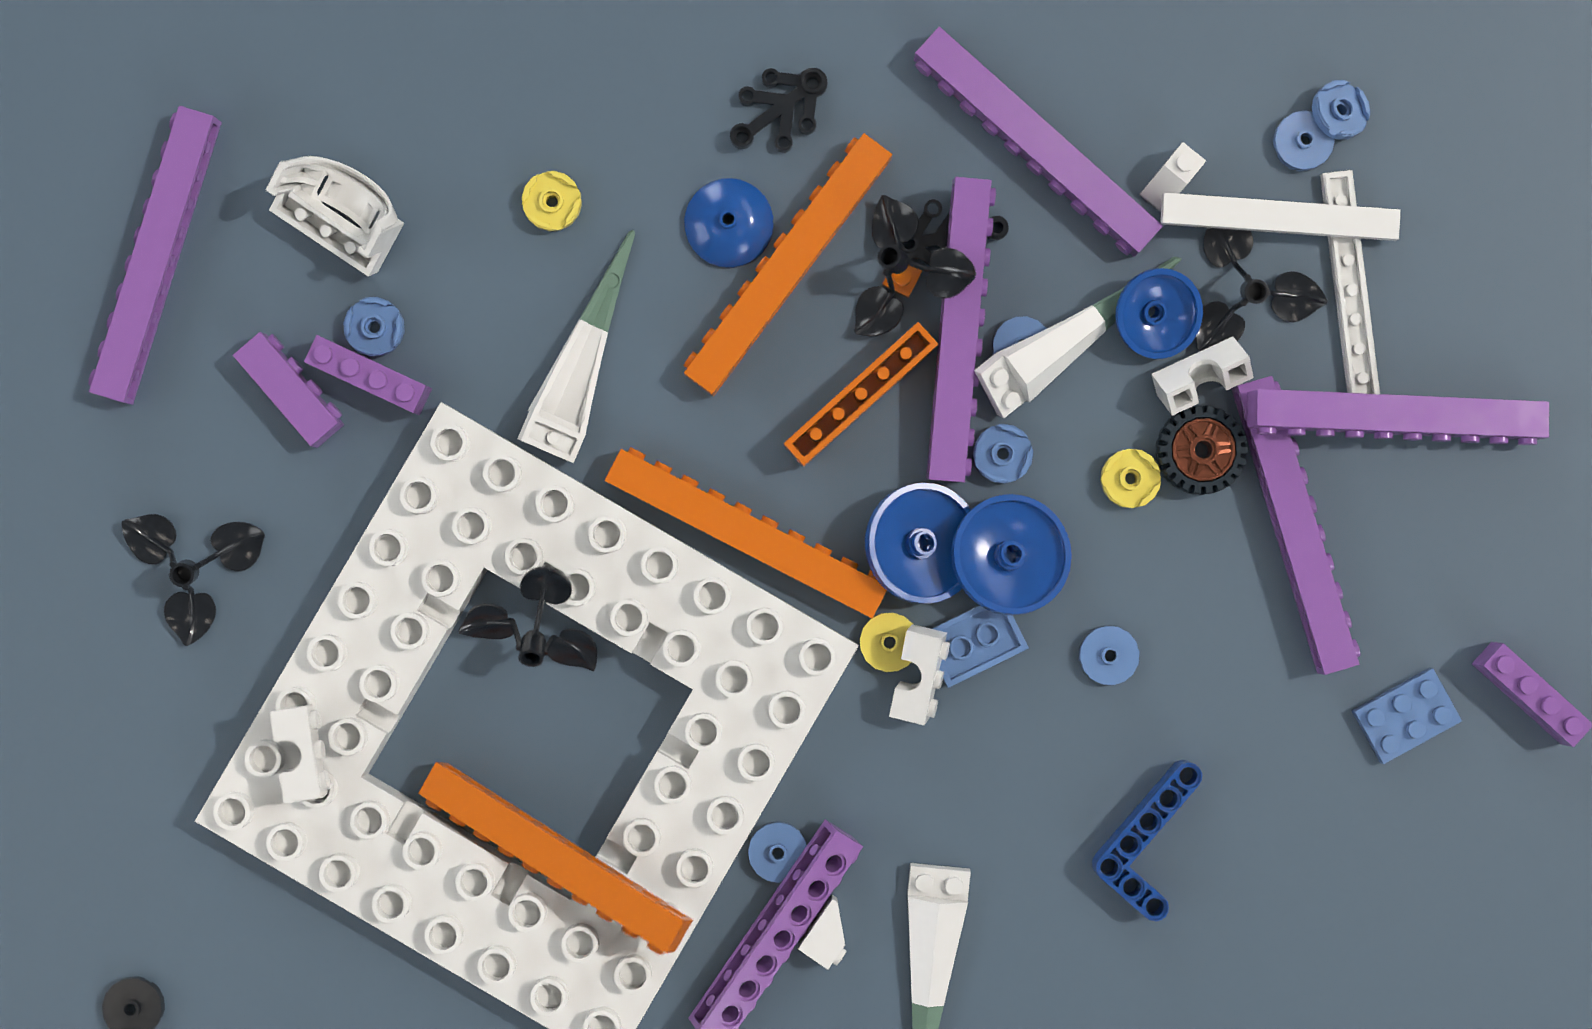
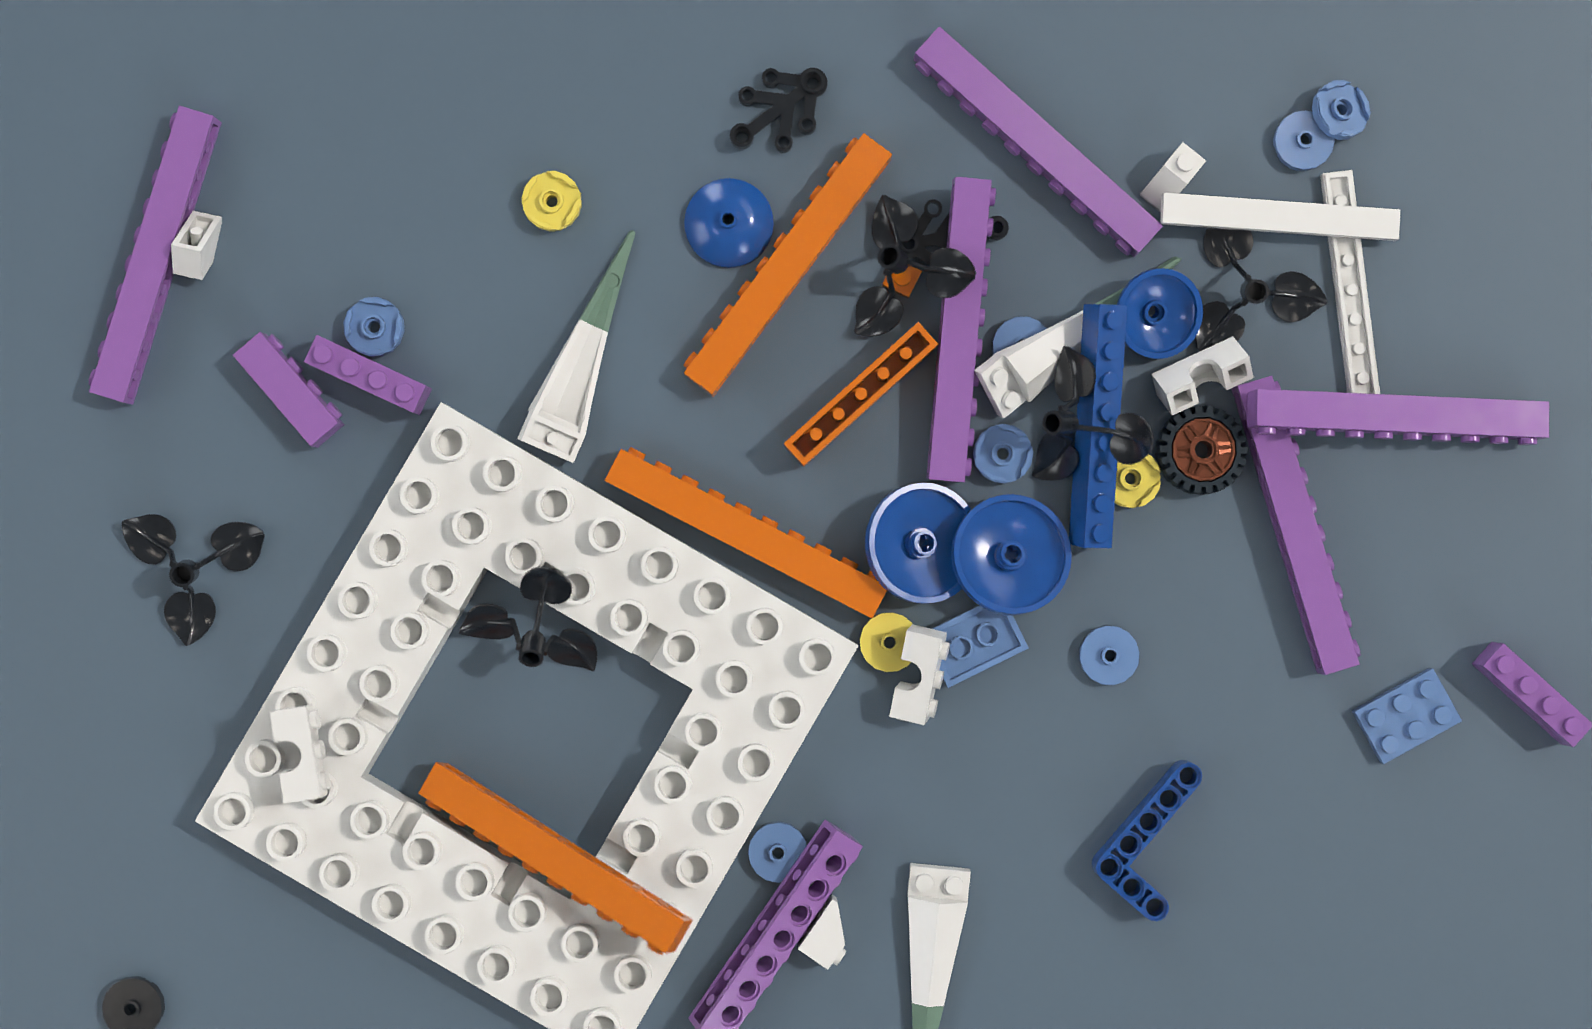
white piece [266,156,404,277] -> none
none -> white slope [171,211,222,280]
none -> black plant [1032,346,1153,481]
none -> blue brick [1069,304,1127,548]

